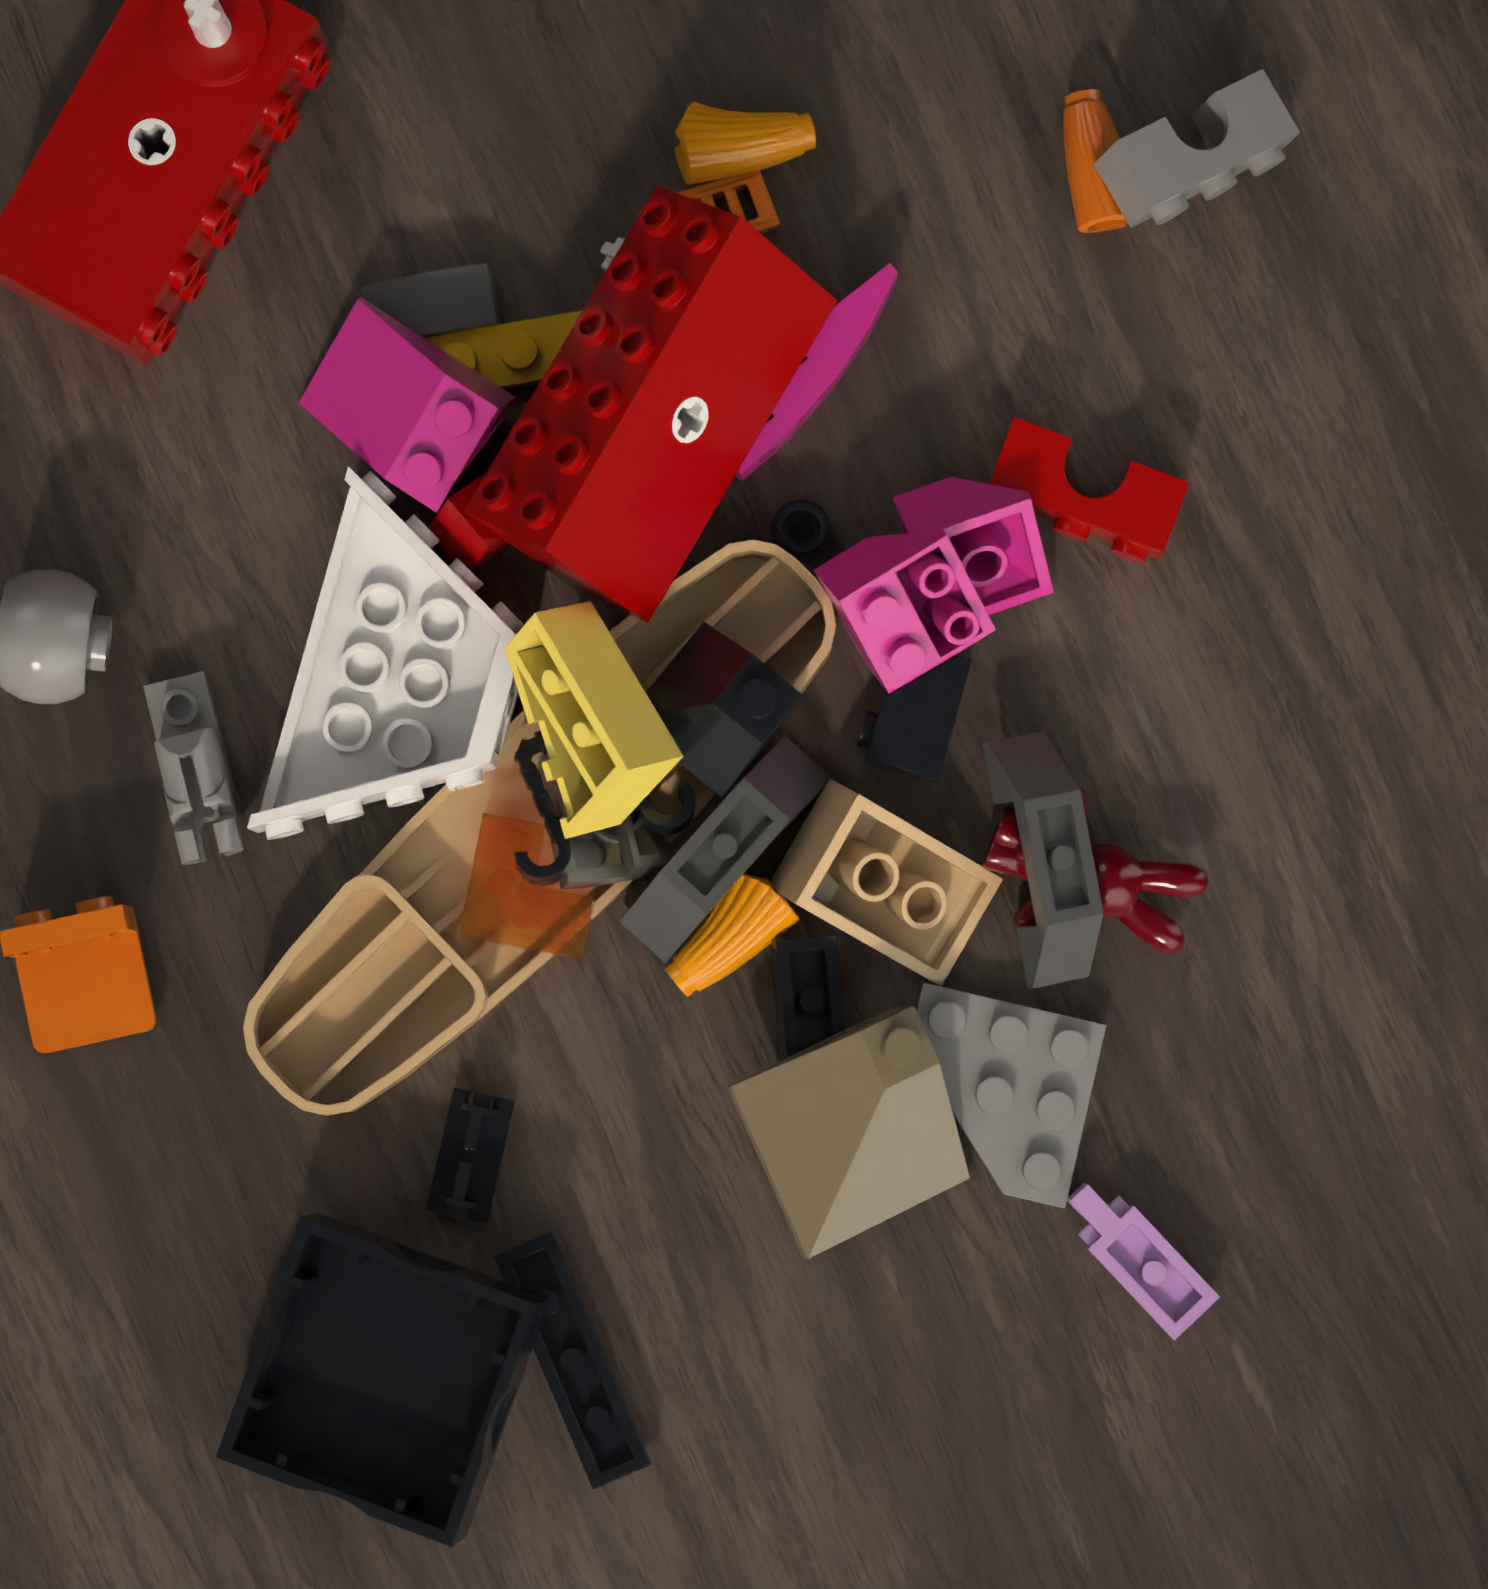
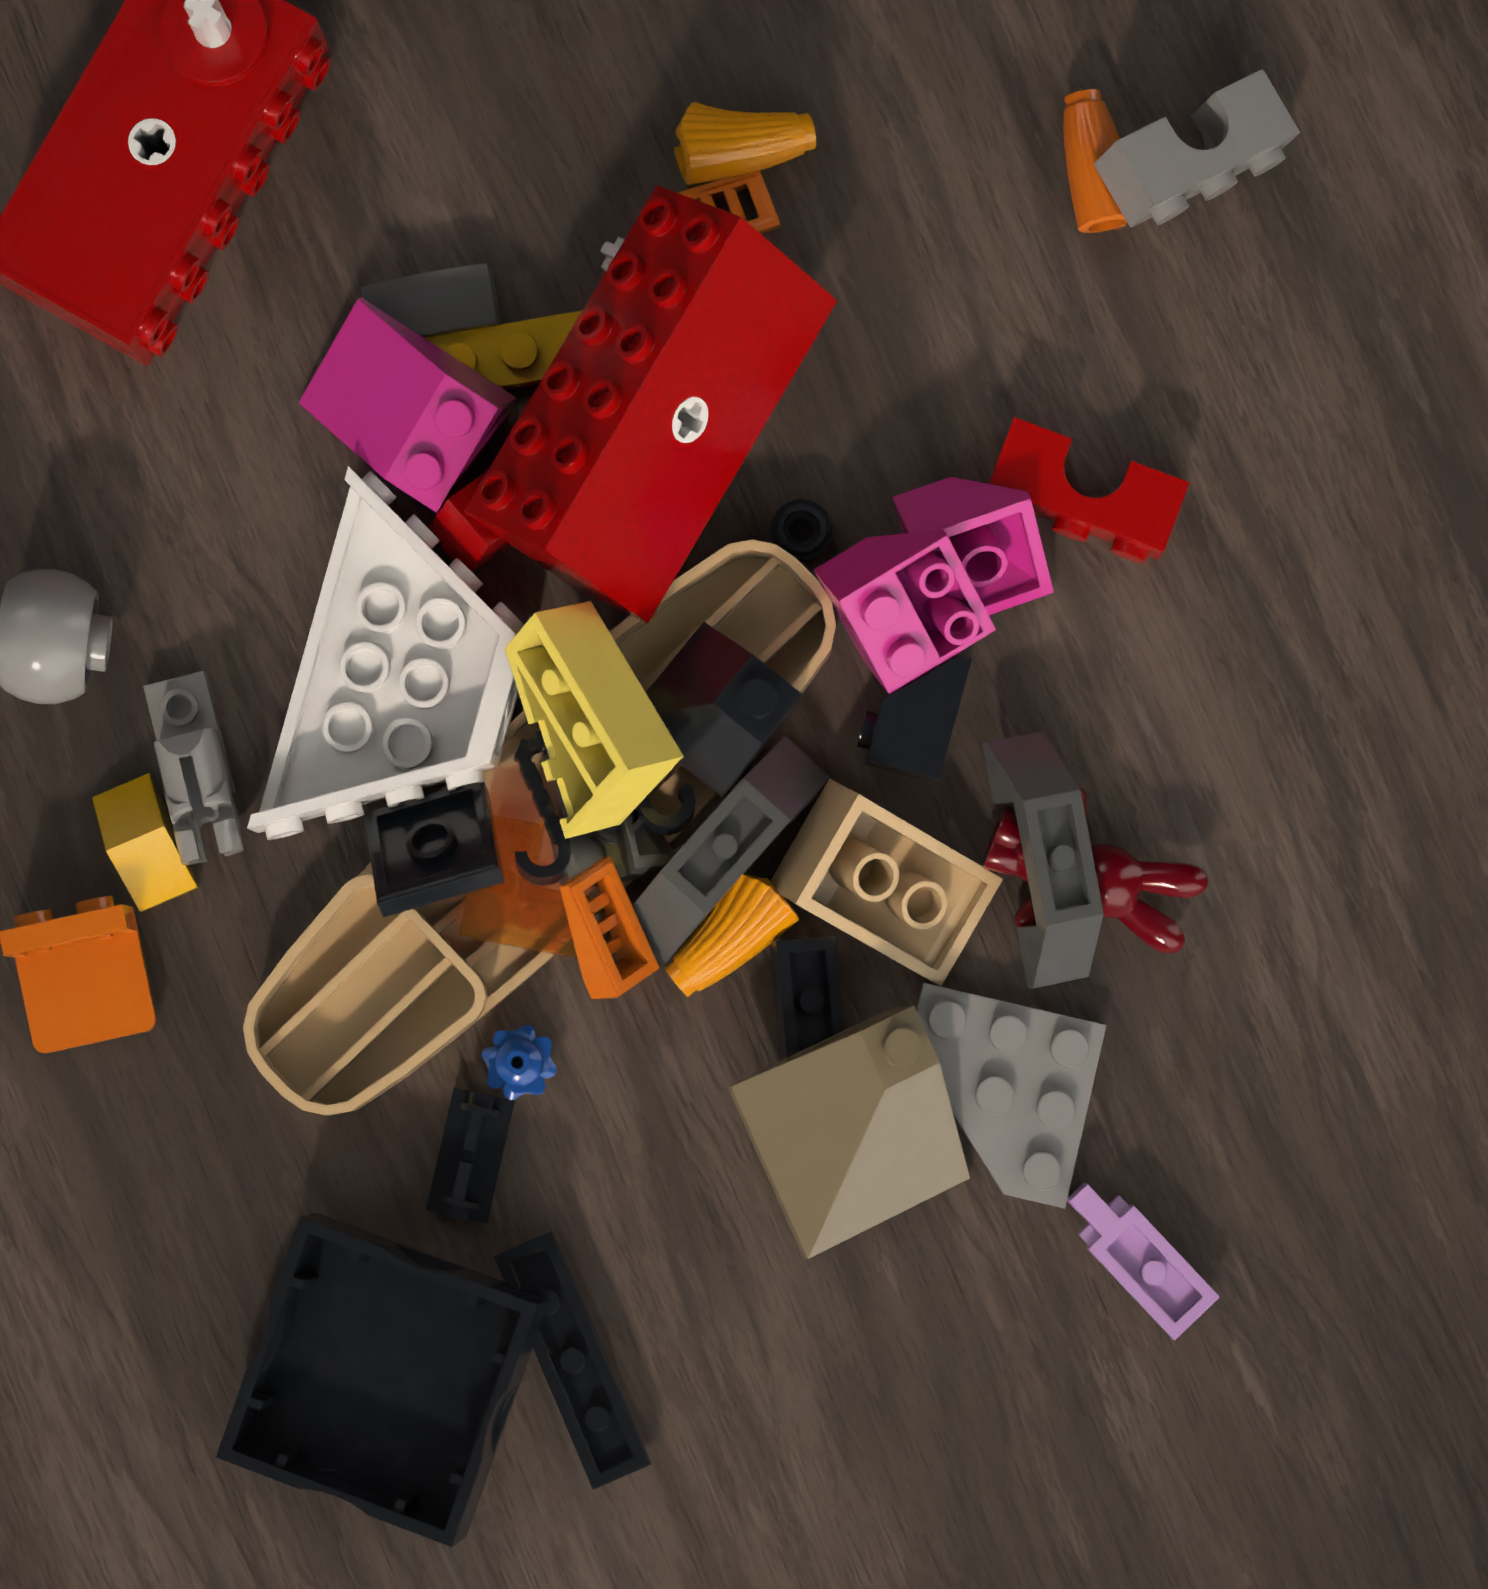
dark pink slope [735,263,898,483] -> none
none -> yellow slope [92,773,199,912]
none -> black tile [364,782,505,917]
none -> blue plant [482,1025,557,1100]
none -> orange slope [559,857,660,999]

